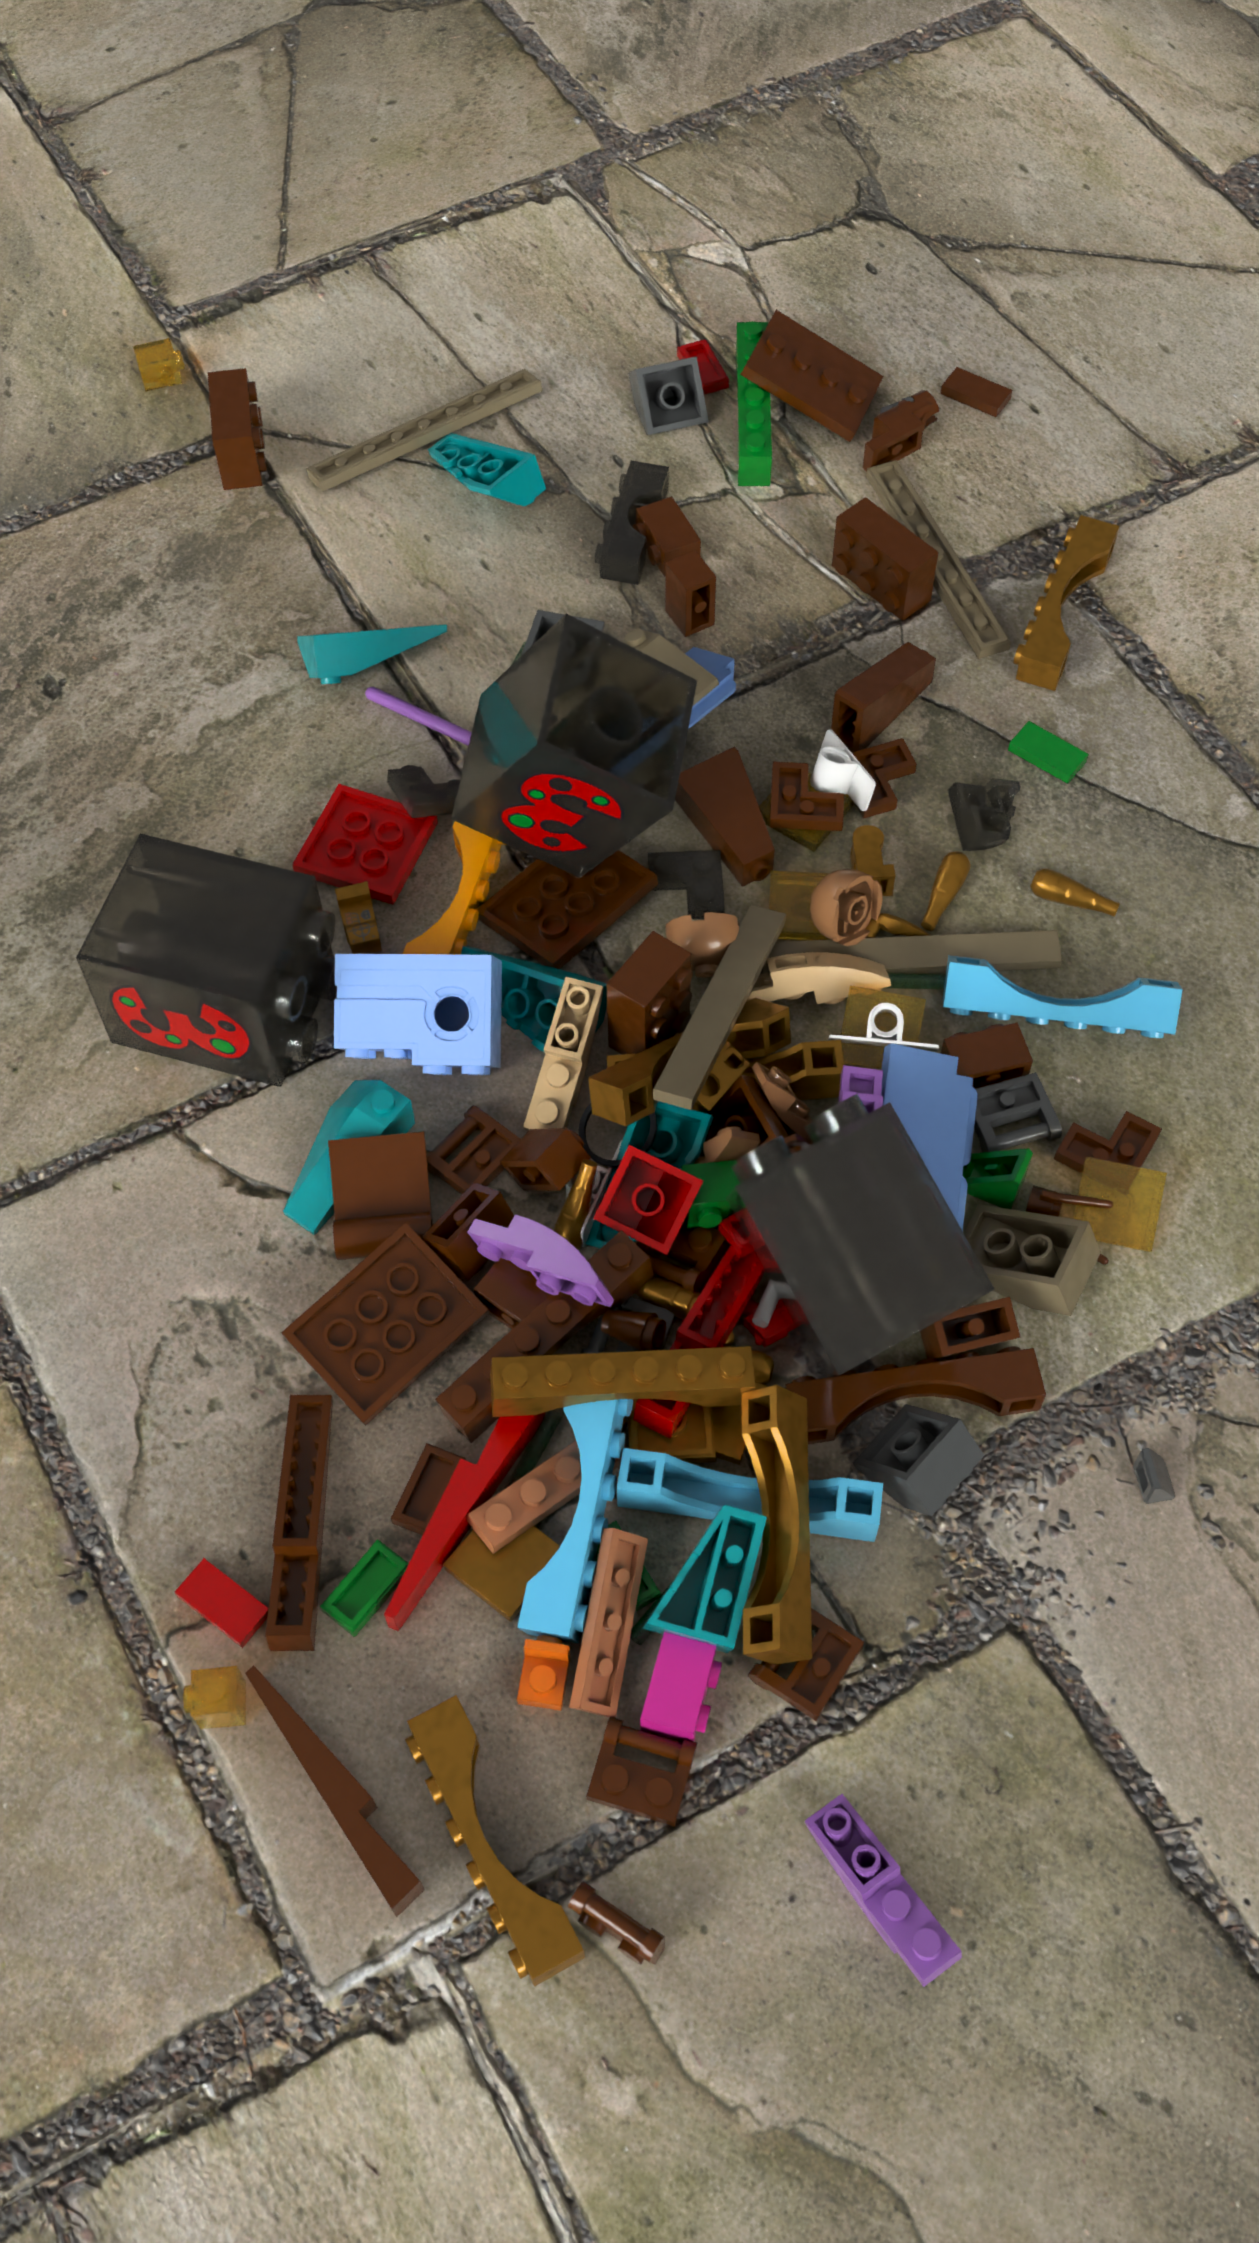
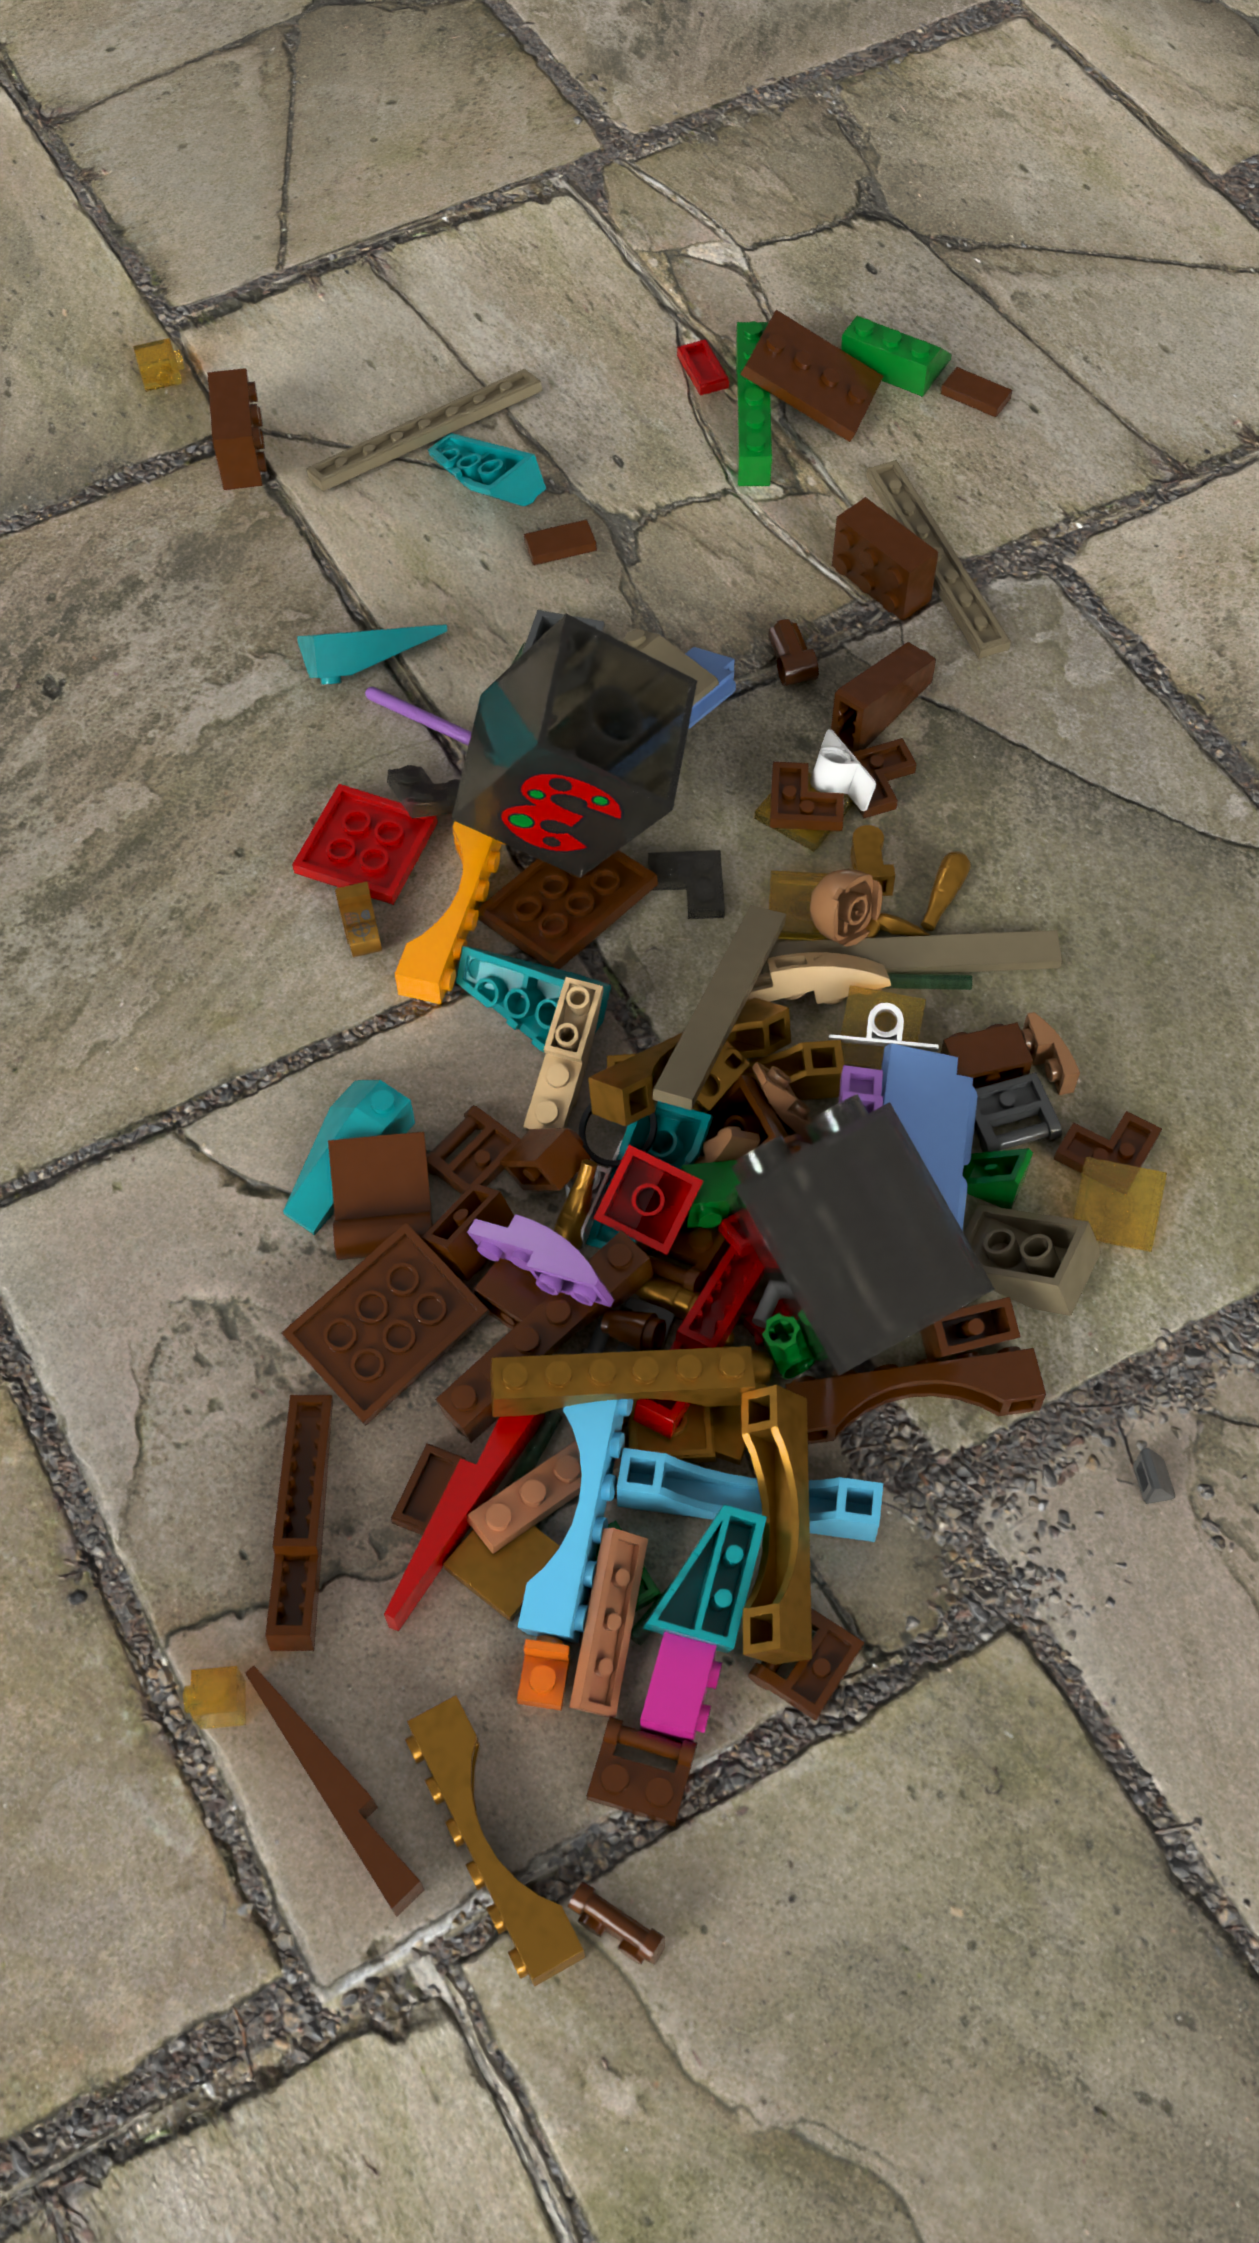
clear smoke brick [76,833,337,1087] -> none
red tile [175,1558,268,1648] -> none
green tile [320,1539,409,1637] -> none
light blue piece [334,954,502,1075] -> none
clear smoke arch [595,460,669,585] -> none
reddish brown brick [606,931,693,1055] -> none
dark grey slope [628,356,709,435] -> none
reddish brown brick [633,496,701,577] -> none
reddish brown brick [665,550,716,637] -> none
medium nougat cylinder [665,912,740,978] -> none
reddish brown slope [674,746,775,887] -> none
medium lavender slope [805,1794,962,1987] -> none
dark grey slope [853,1404,984,1516] -> none
reddish brown plate [863,390,939,472] -> none
medium azure arch [942,955,1183,1038] -> none
clear smoke slope [947,778,1021,851] -> none
green tile [1008,721,1089,784] -> none
pearl gold arch [1013,515,1119,691] -> none
reddish brown plant [1026,1185,1113,1265] -> none
pearl gold piece [1030,868,1120,917] -> none
none -> reddish brown tile [524,519,597,565]
none -> green piece [762,1313,815,1379]
none -> reddish brown piece [768,619,819,686]
none -> green slope [841,316,952,397]
none -> medium nougat slope [1021,1012,1080,1095]

